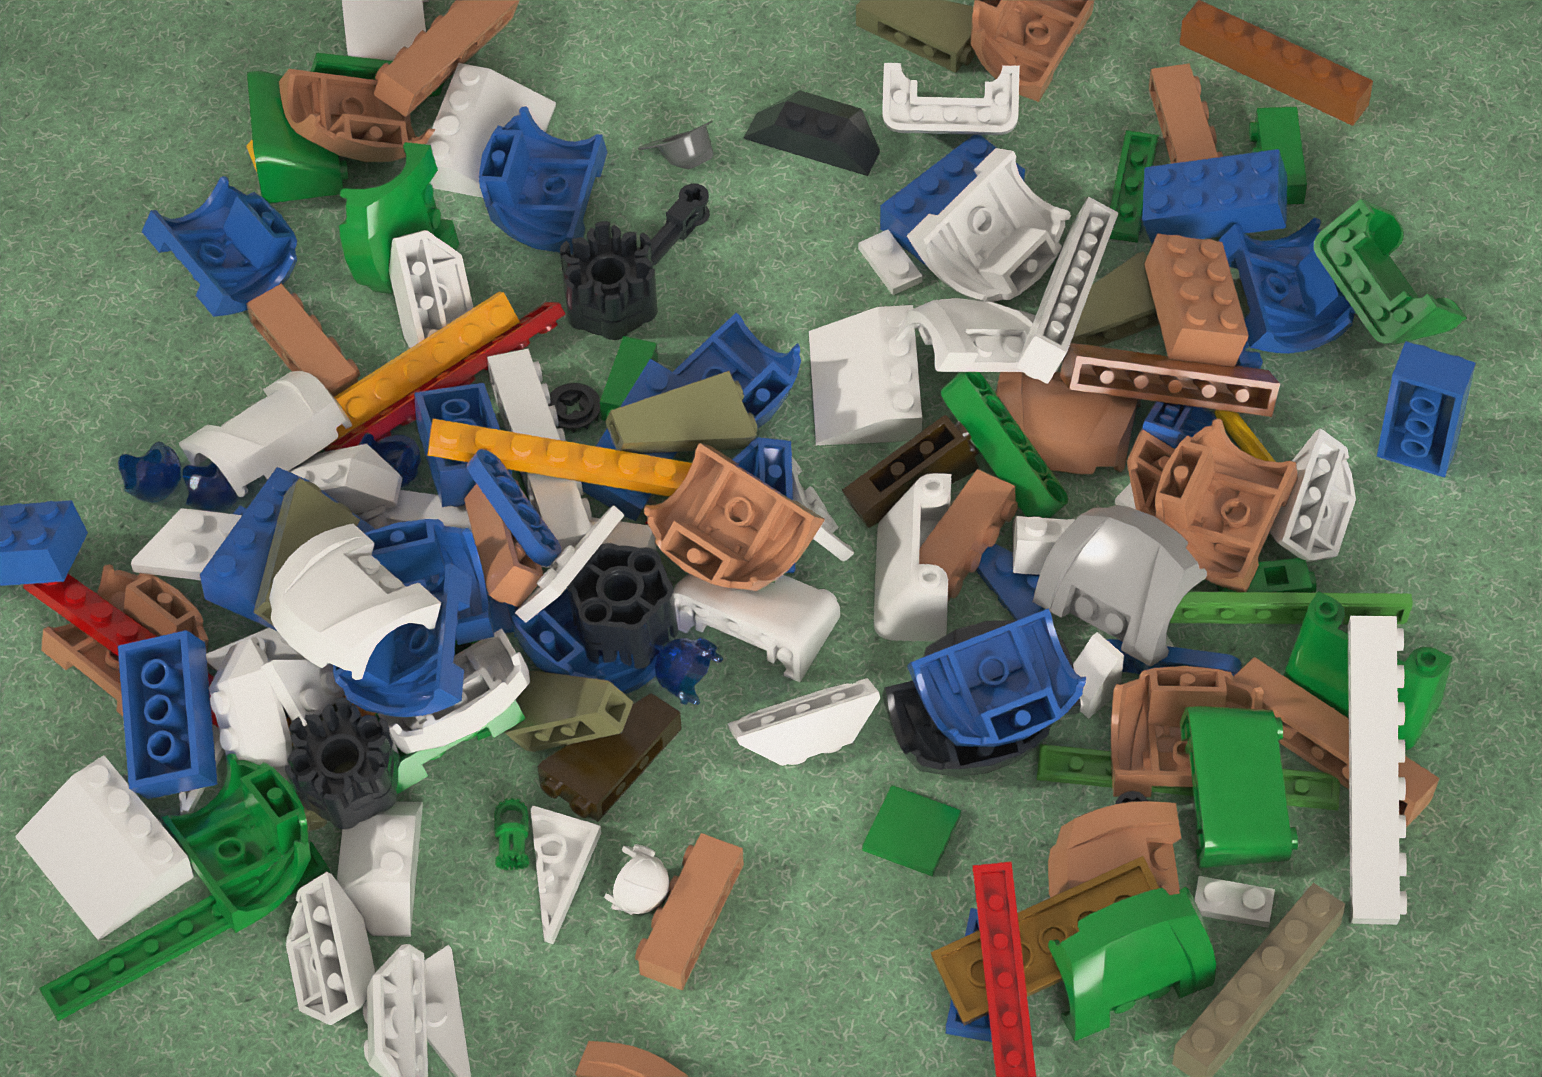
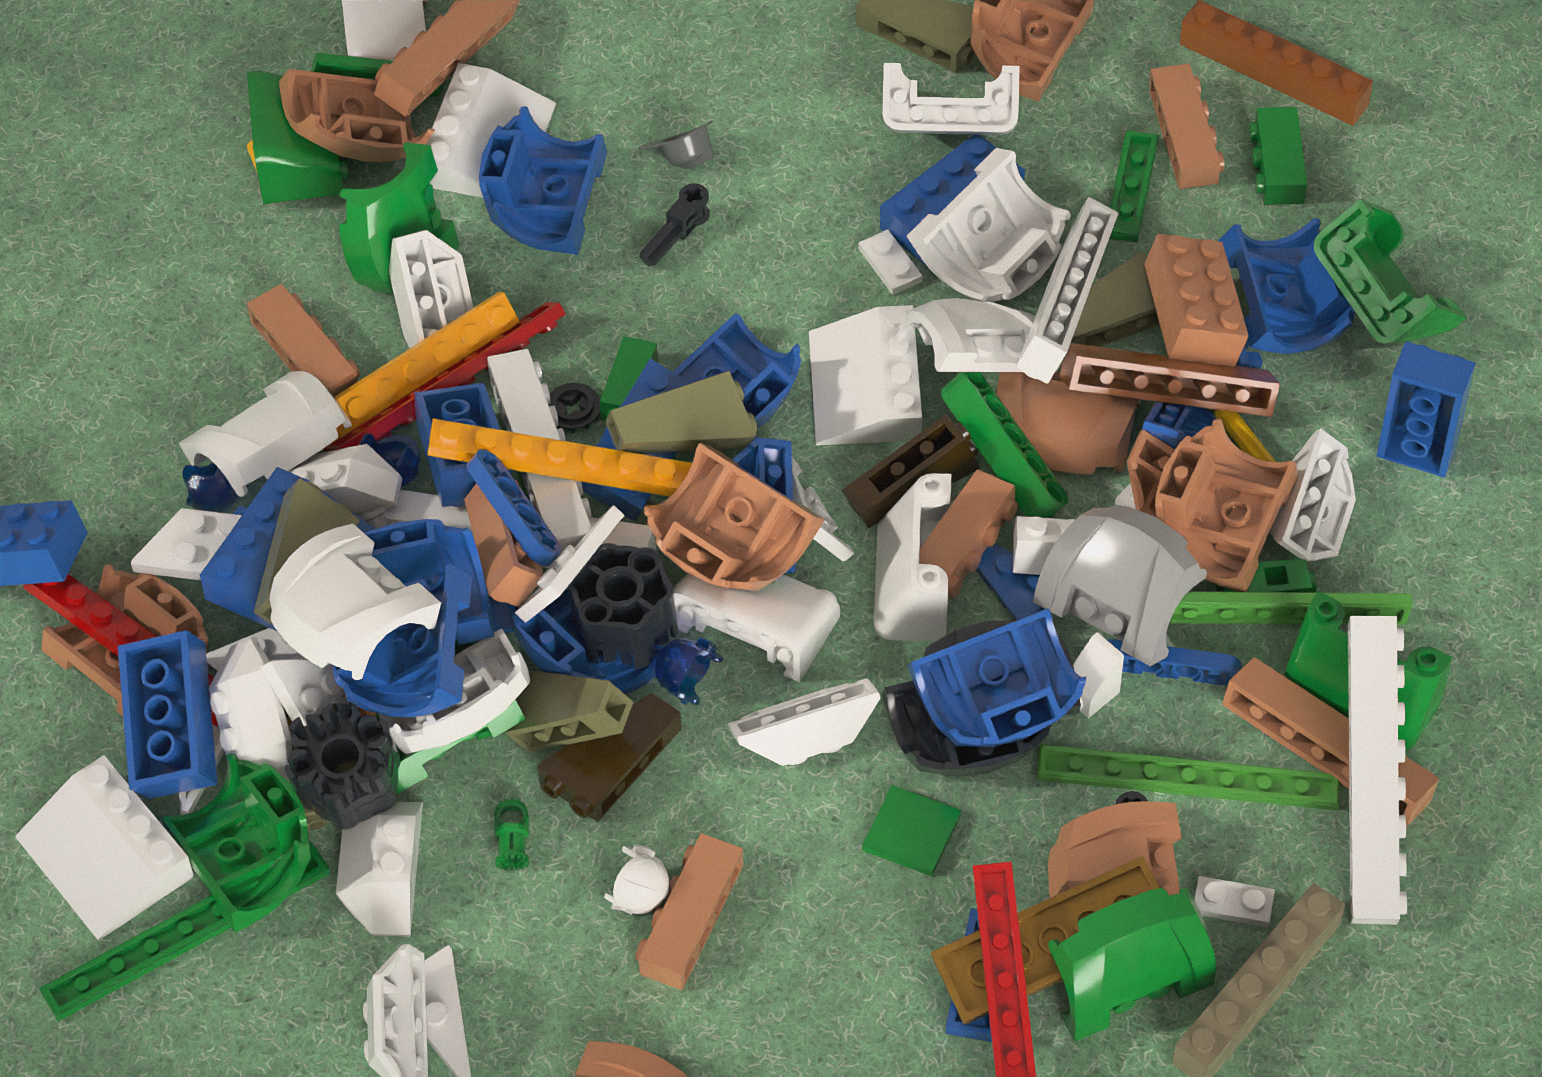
clear blue cap [118,441,182,503] -> none
blue piece [142,176,297,317] -> none
white wedge [286,872,375,1025] -> none
white wing [531,806,601,944] -> none
black piece [560,221,658,340] -> none
black wedge [744,90,880,176] -> none
nougat piece [1111,666,1264,797] -> none
blue brick [1142,149,1287,244] -> none
green windscreen [1179,706,1298,868] -> none

